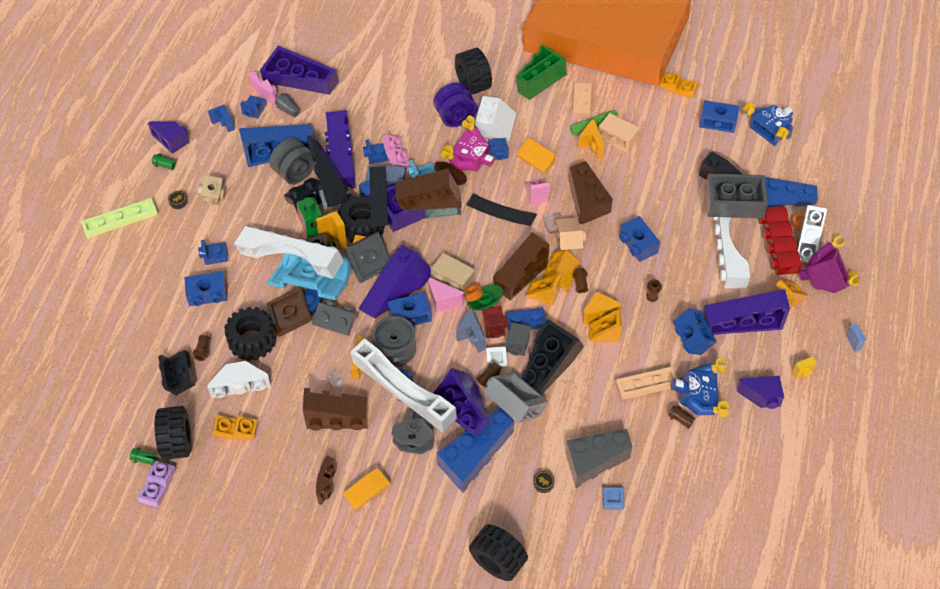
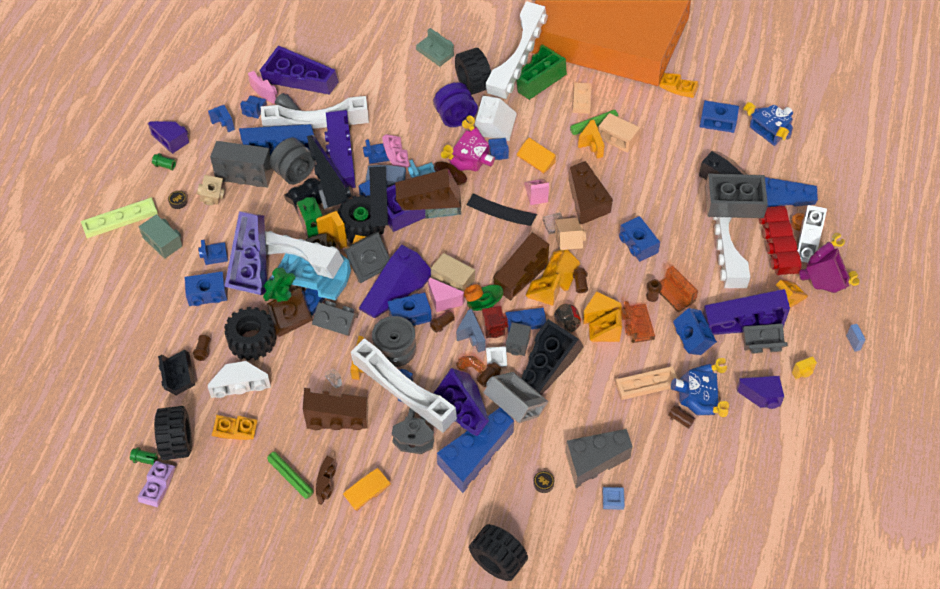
none -> sand green brick [139,214,182,259]
none -> dark grey brick [210,141,273,188]
none -> wedge [224,211,267,295]
none -> white arch [261,96,369,129]
none -> green hips [263,268,296,302]
none -> bright green axle [267,452,314,499]
none -> green pin [354,207,368,222]
none -> sand green bracket [416,28,454,67]
none -> reddish brown pin [430,310,455,333]
none -> clear orange arm [456,356,487,374]
none -> white arch [486,1,548,99]
none -> clear smoke head [554,304,581,333]
none -> clear orange bracket [621,301,655,343]
none -> clear orange panel [659,266,698,312]
none -> dark grey bracket [742,324,788,354]

